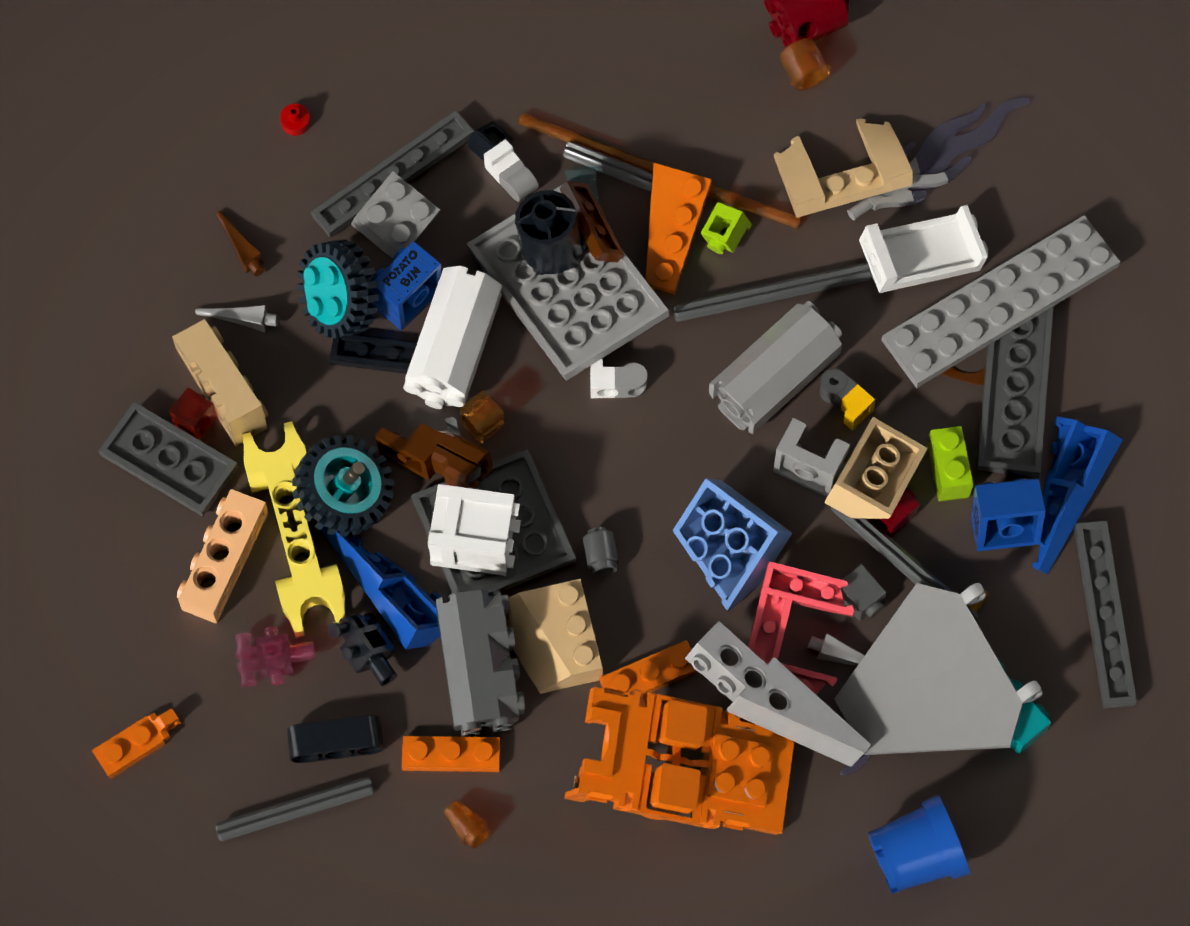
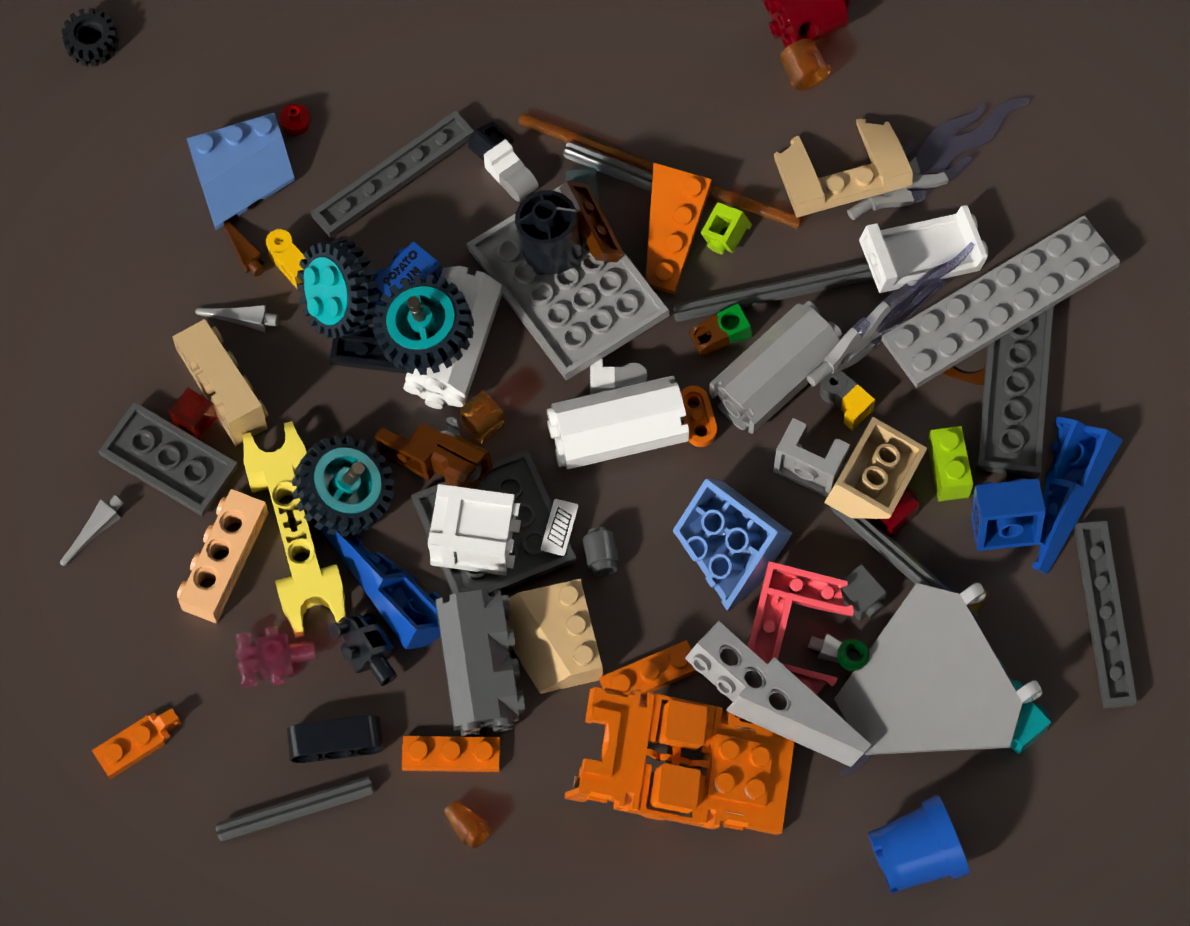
light grey brick [351,171,440,259] -> none
none -> light grey piece [60,495,124,566]
none -> black tyre [62,8,119,67]
none -> medium blue wedge [187,113,295,230]
none -> yellow leg [266,229,306,288]
none -> wheel [373,274,474,375]
none -> white sticker [540,499,578,556]
none -> white brick [547,376,689,470]
none -> orange plate [680,386,717,447]
none -> leg [689,303,752,356]
none -> piece [807,242,975,386]
none -> dark green plate [837,639,870,671]

